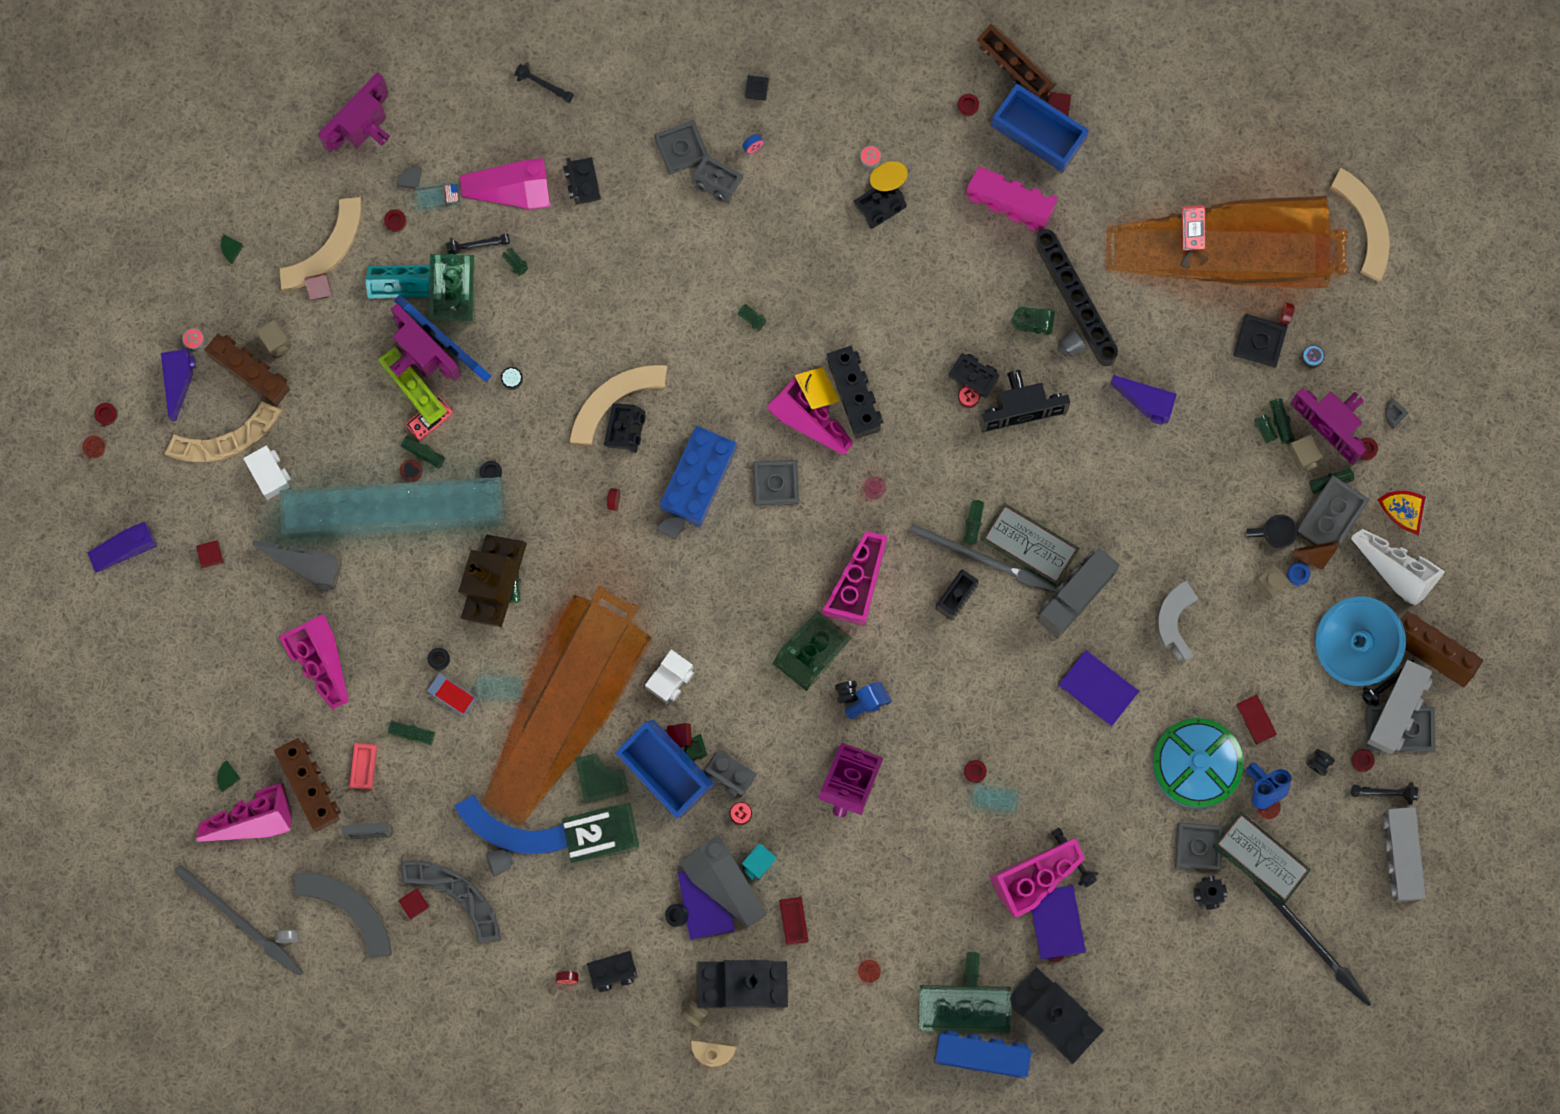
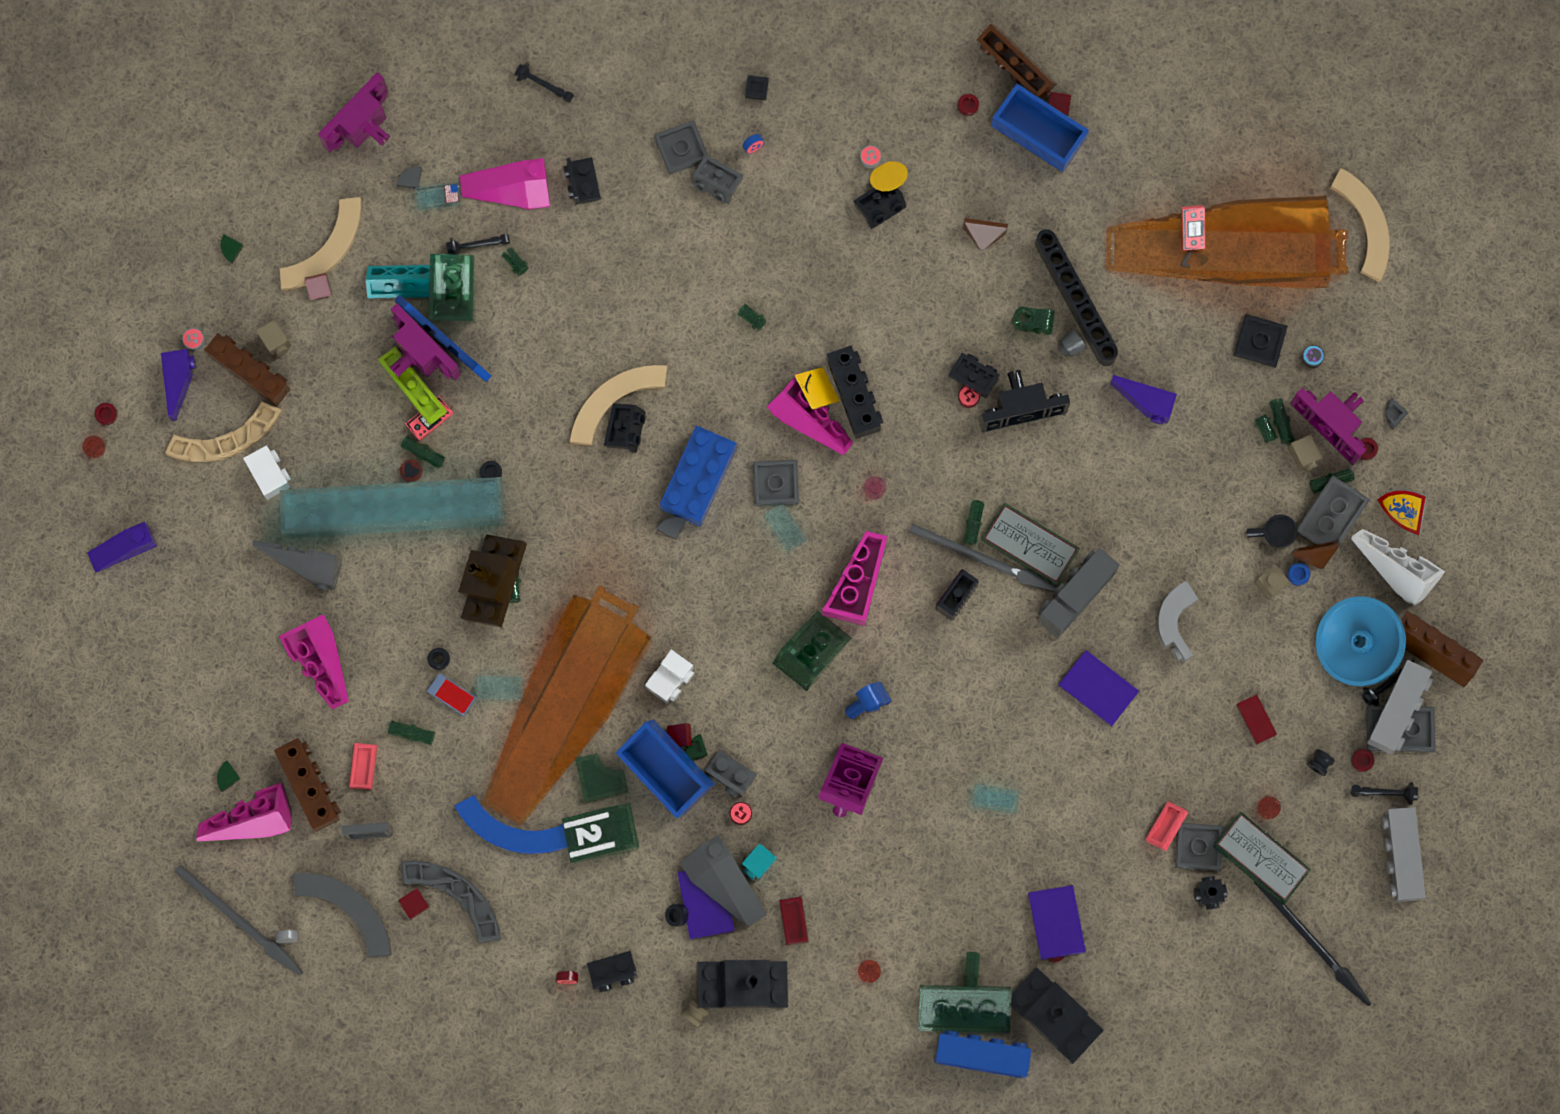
dark red tile [196,540,224,568] -> none
dark red tile [384,209,407,232] -> none
dark grey hat [486,849,514,877] -> none
light aqua tile [501,367,523,390] -> none
dark red tile [607,488,620,511] -> none
tan plate [691,1041,737,1067] -> none
black wheel [835,681,858,704] -> none
dark red tile [964,760,987,783] -> none
dark pink wedge [966,166,1058,232] -> none
dark pink wedge [989,838,1085,918] -> none
black piece [1051,827,1098,888] -> none
dish [1153,718,1244,808] -> none
blue beam [1246,763,1292,809] -> none
dark red tile [1279,302,1295,325] -> none
none -> clear light blue tile [764,503,807,553]
none -> slope [963,218,1008,250]
none -> coral tile [1145,801,1188,851]

